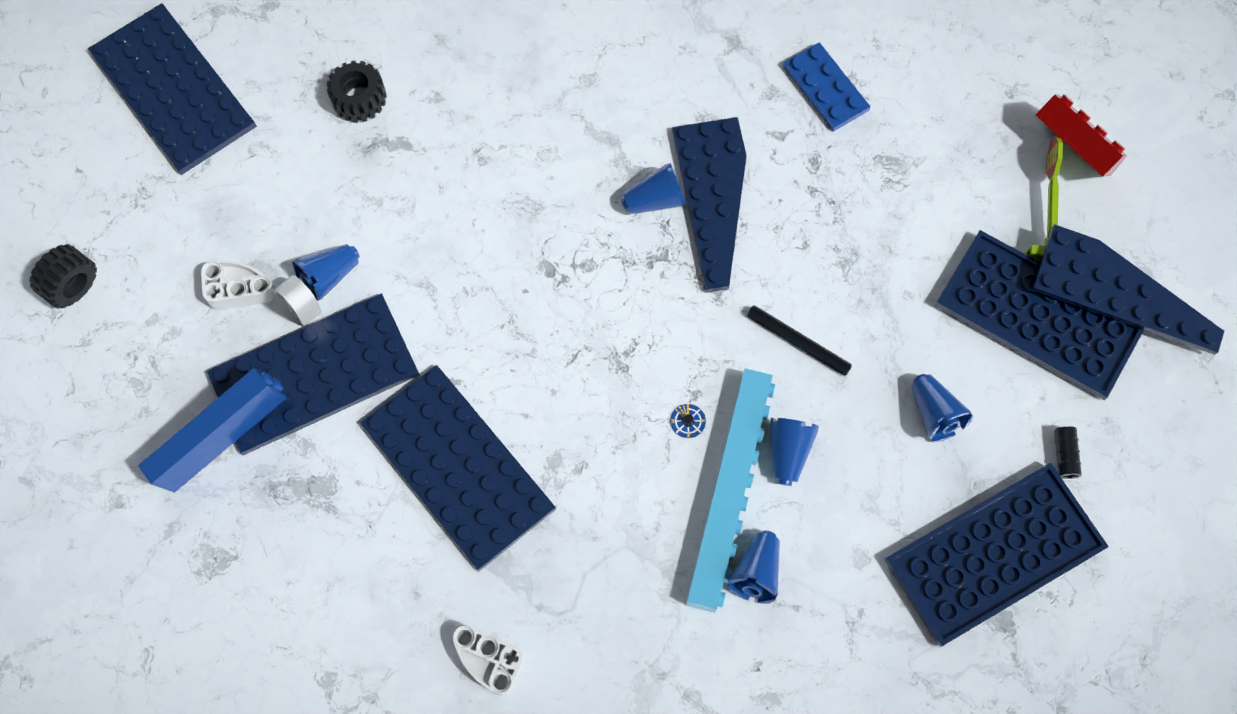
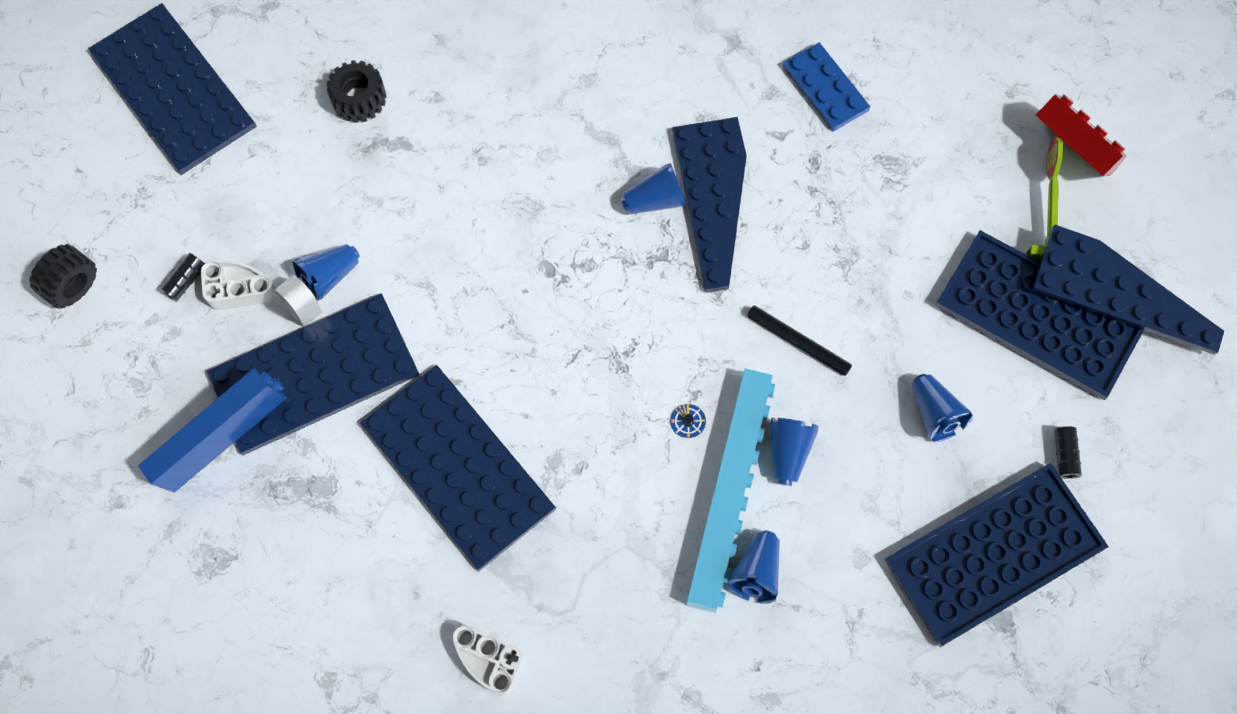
none -> black axle [160,253,205,302]

